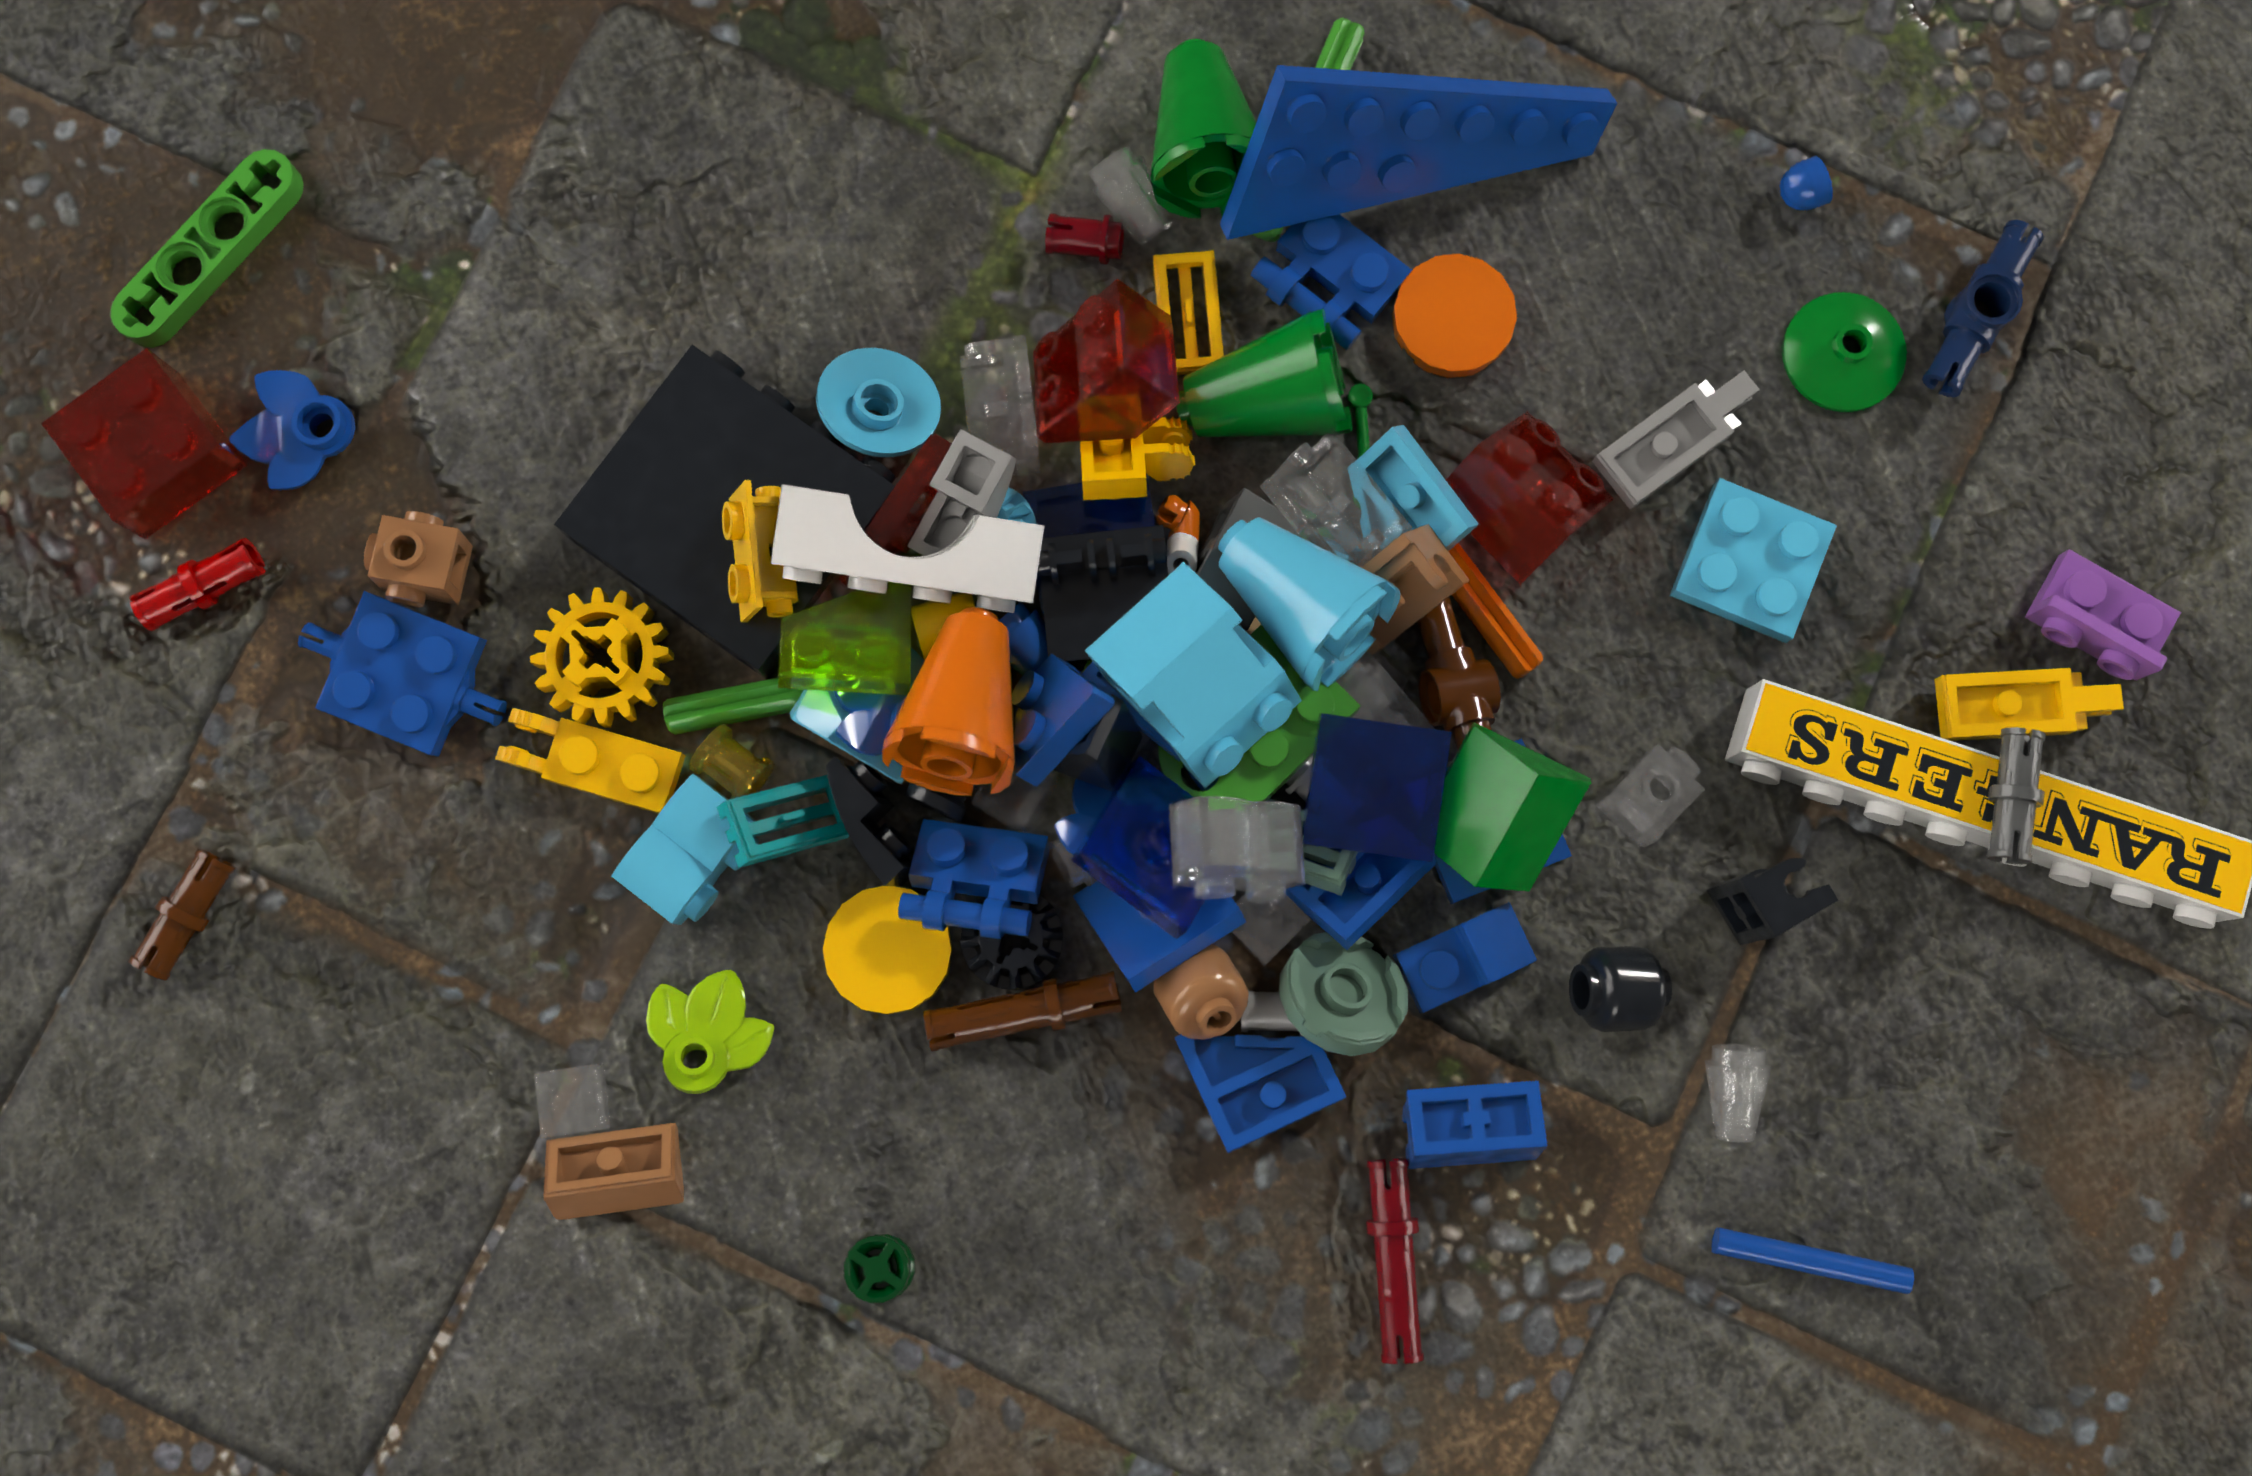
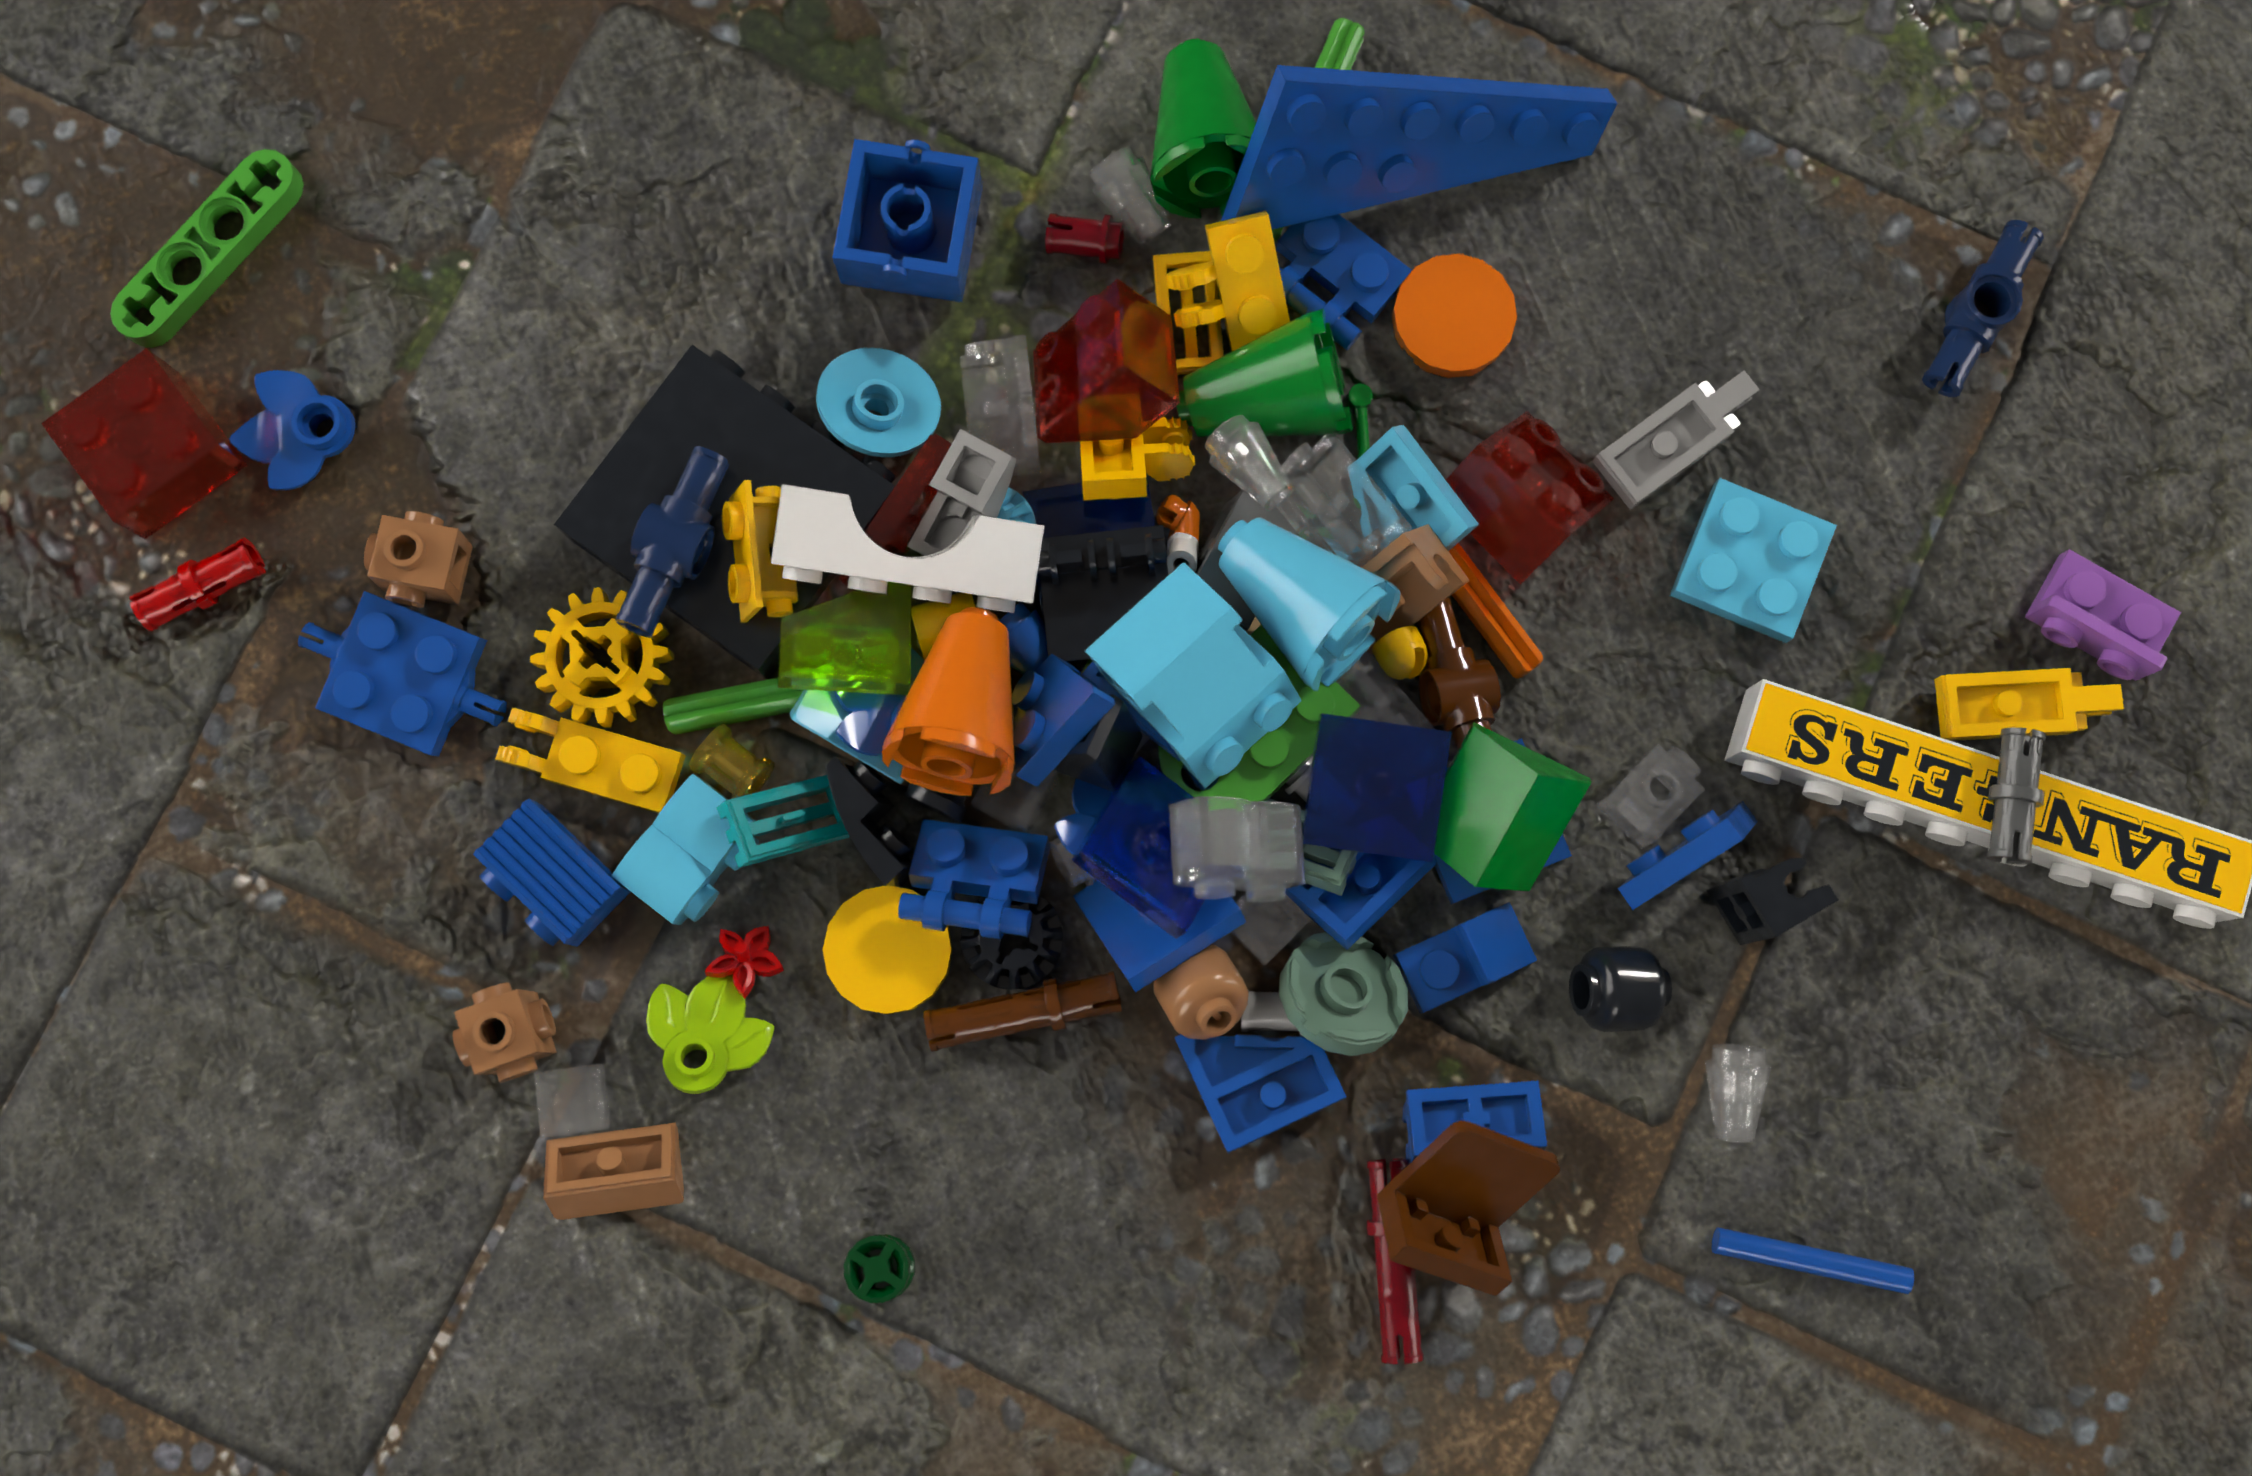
reddish brown pin [128,848,236,981] -> none
blue hinge [1780,156,1833,210] -> none
green dish [1782,292,1907,412] -> none
none -> medium nougat brick [453,982,557,1083]
none -> blue brick [473,798,631,947]
none -> dark blue pin [615,446,729,638]
none -> red plant [704,926,784,999]
none -> blue brick [832,139,983,302]
none -> yellow hinge [1165,211,1290,351]
none -> clear cone [1205,415,1295,511]
none -> yellow hinge [1372,626,1428,680]
none -> reddish brown bracket [1377,1121,1560,1296]
none -> blue wing [1618,801,1758,910]

